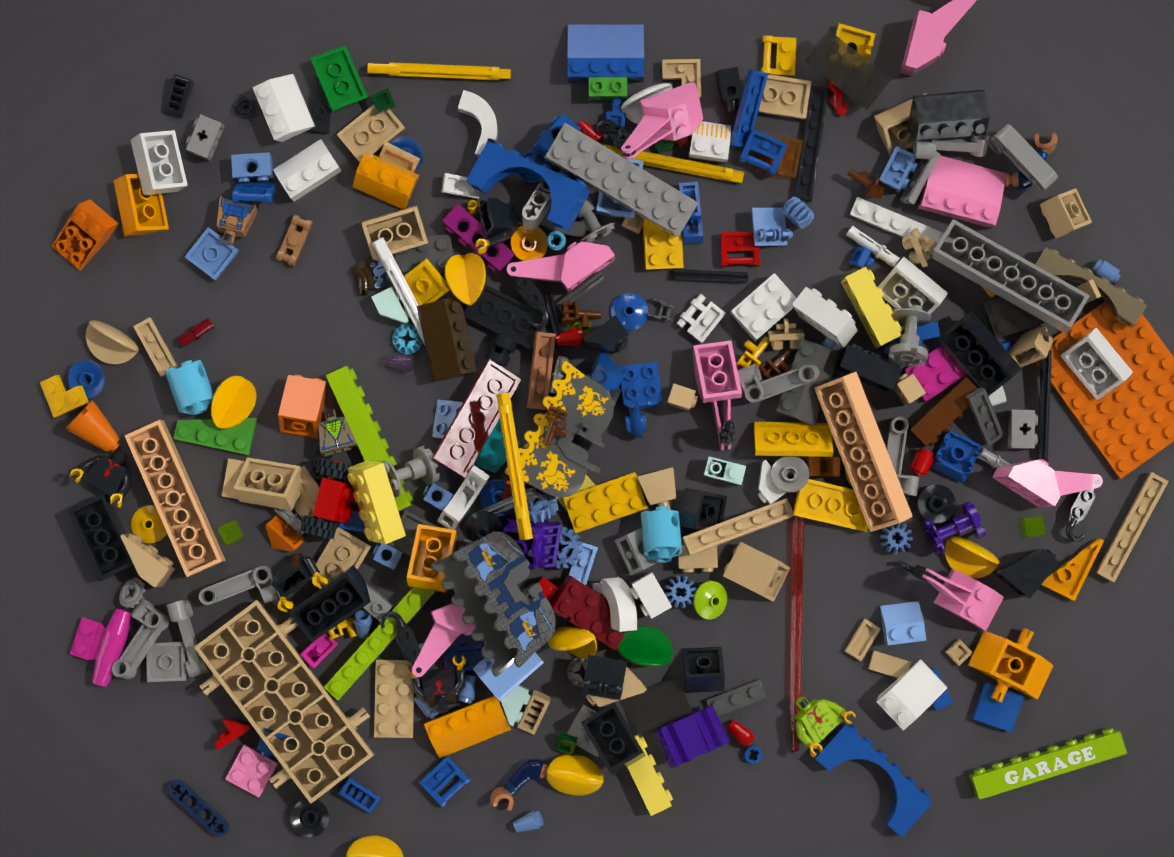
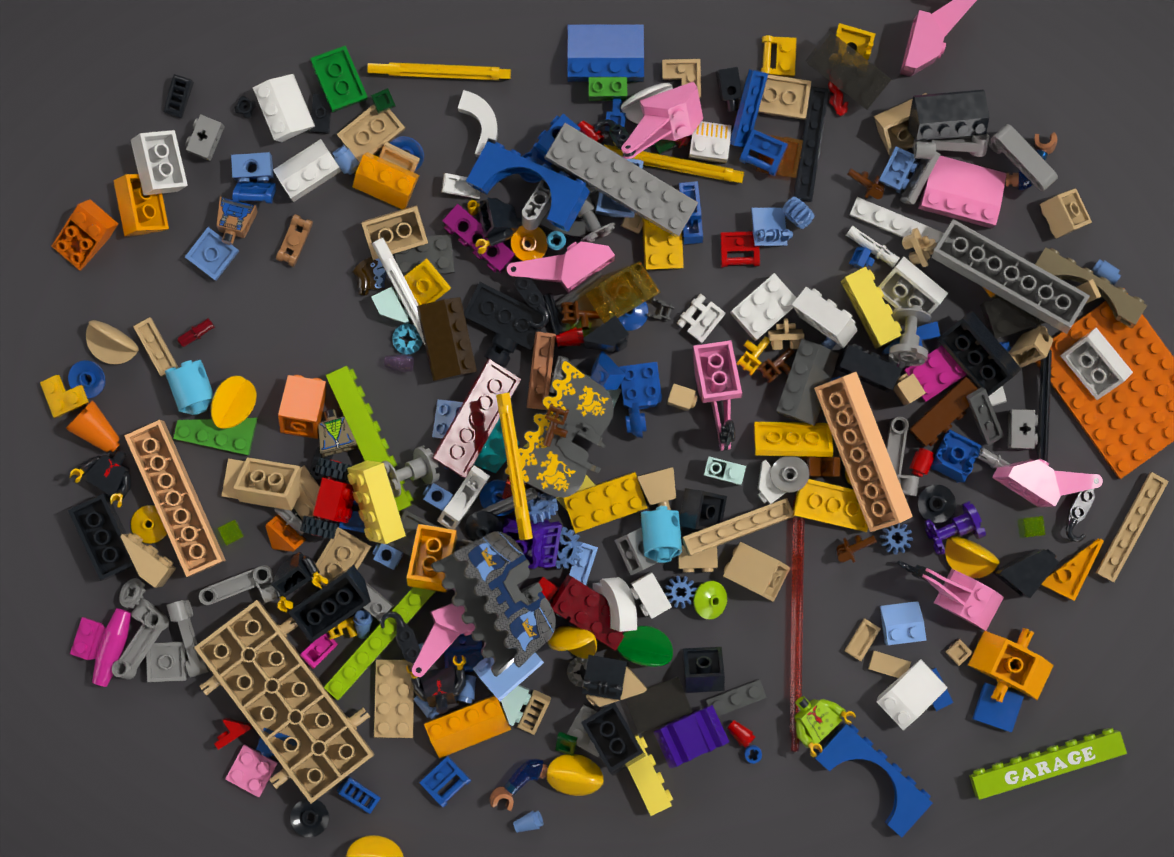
dark blue beam [168,779,230,837] -> none
yellow piece [445,253,486,306] -> none
black axle [673,269,749,283] -> none
light grey piece [738,364,820,402] -> none
none -> medium blue brick [332,145,359,175]
none -> clear yellow slope [586,261,661,323]
none -> reddish brown arm [836,535,877,563]

